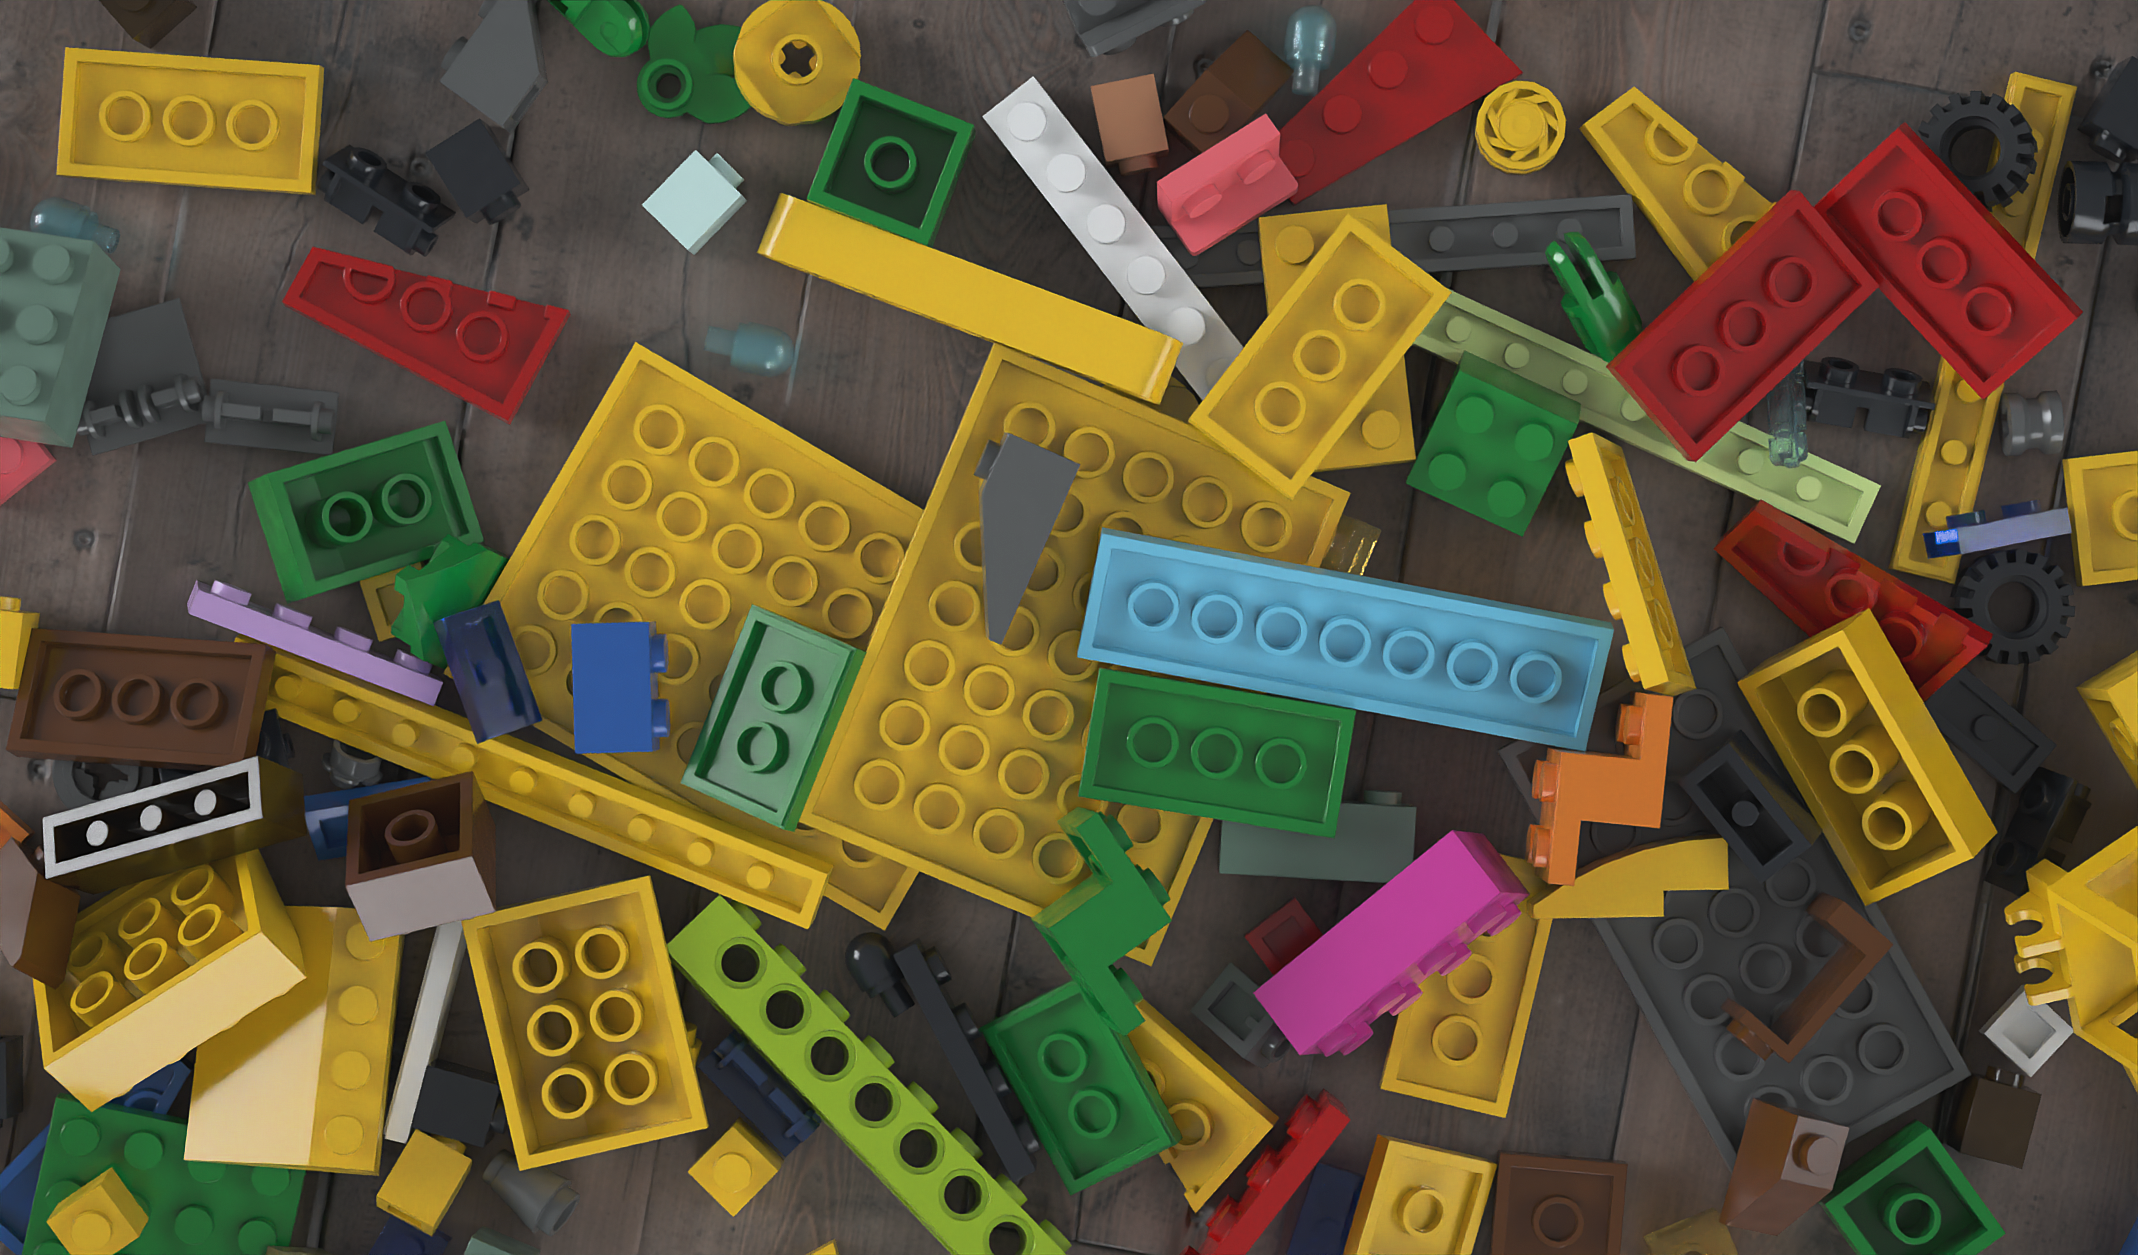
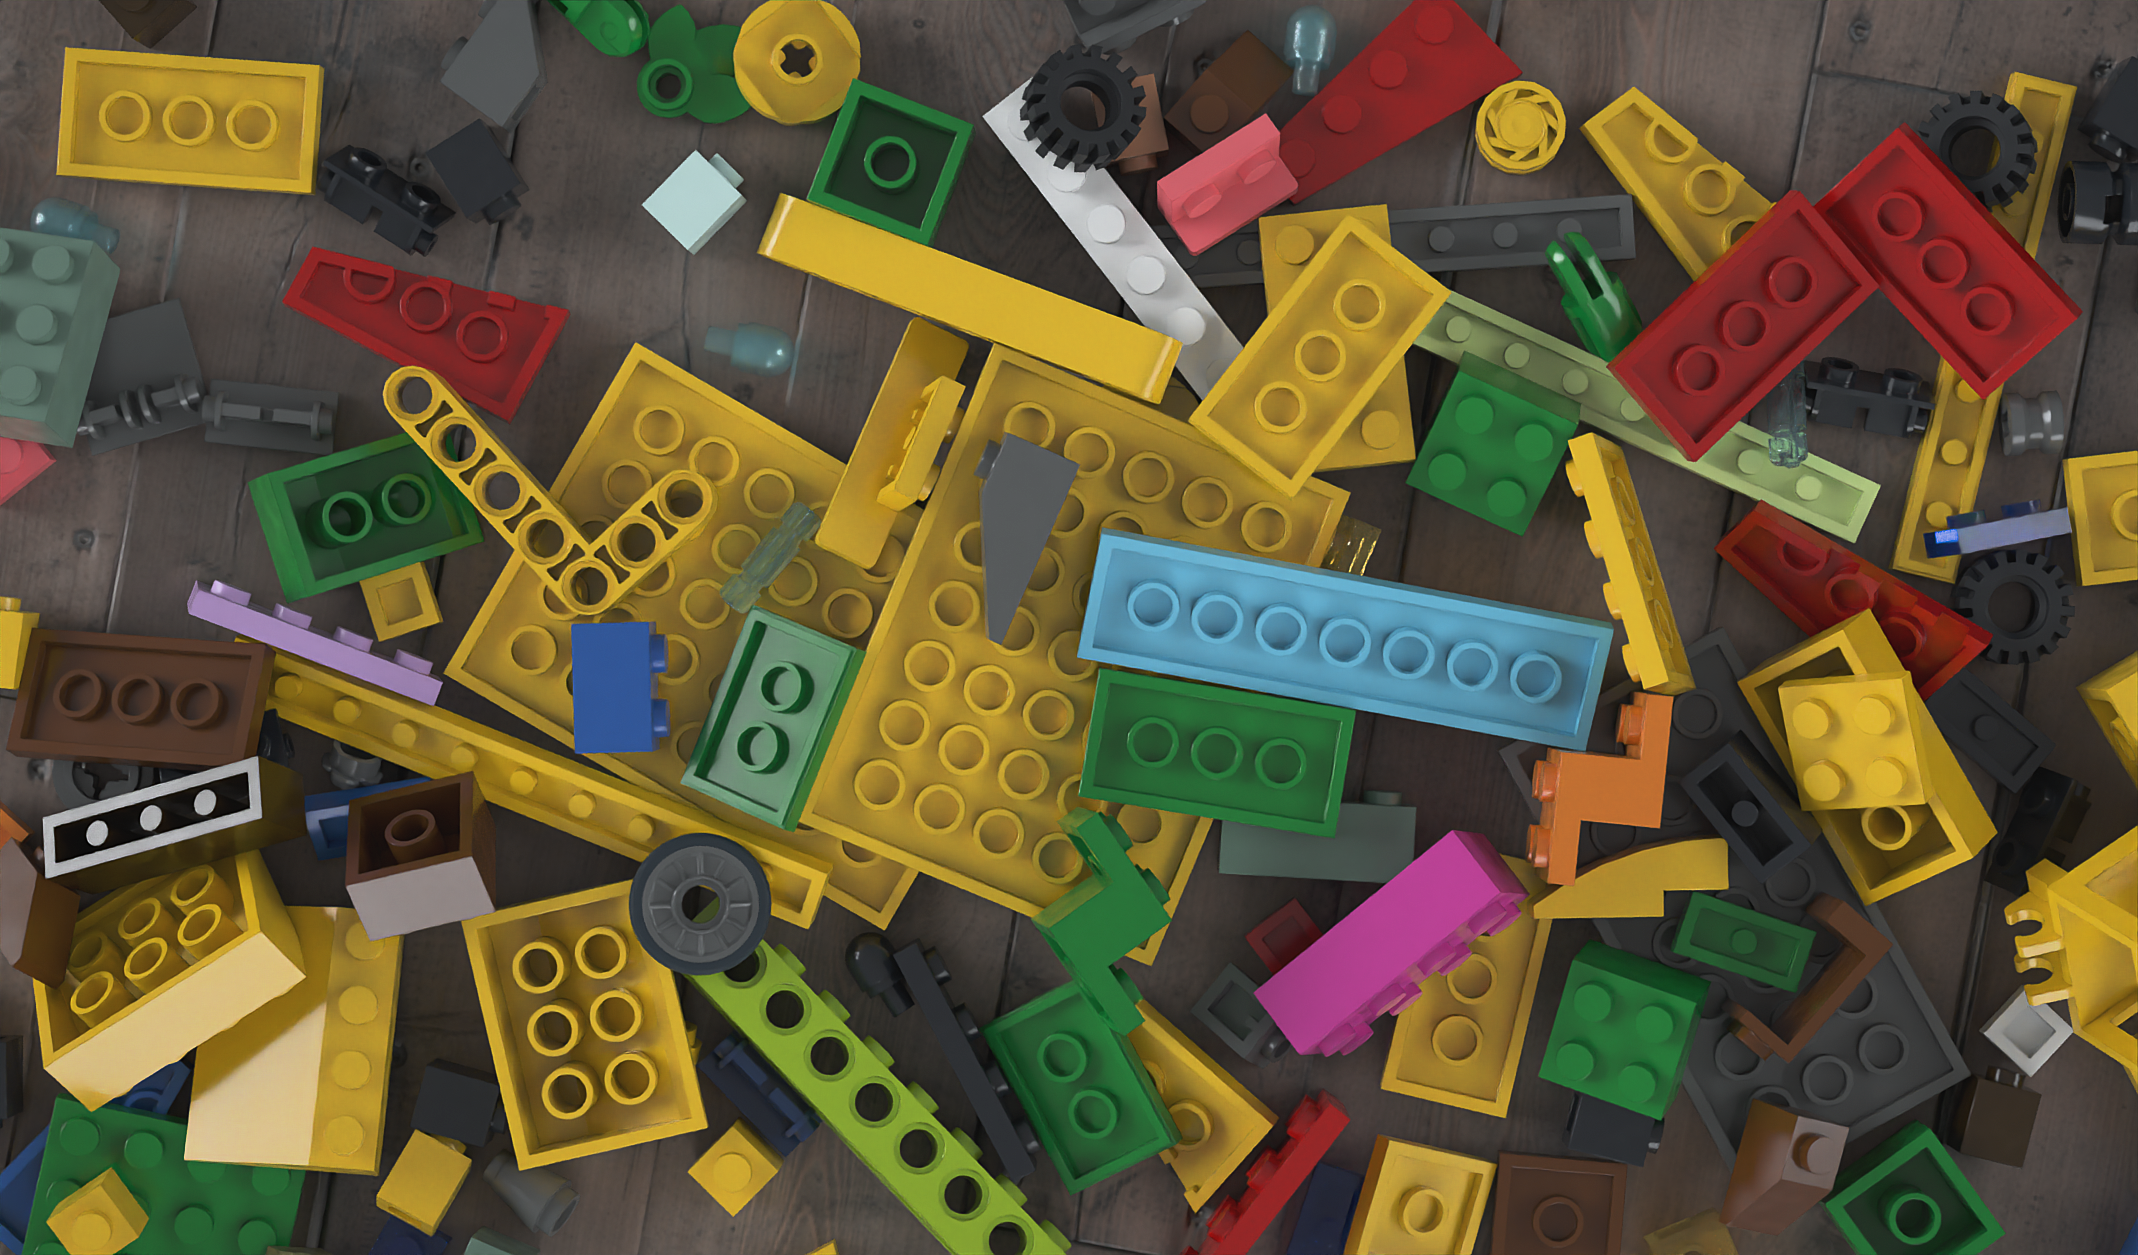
white tile [383,920,467,1144] -> none
green slope [391,534,510,669] -> none
clear blue plate [433,600,543,744] -> none
none -> yellow beam [383,366,718,615]
none -> dark grey wheel [629,833,772,975]
none -> clear light blue axle [719,502,822,613]
none -> yellow bracket [815,317,969,569]
none -> black tyre [1020,44,1147,173]
none -> green brick [1538,939,1712,1121]
none -> black brick [1561,1090,1665,1167]
none -> green plate [1670,890,1816,993]
none -> yellow plate [1778,671,1934,811]

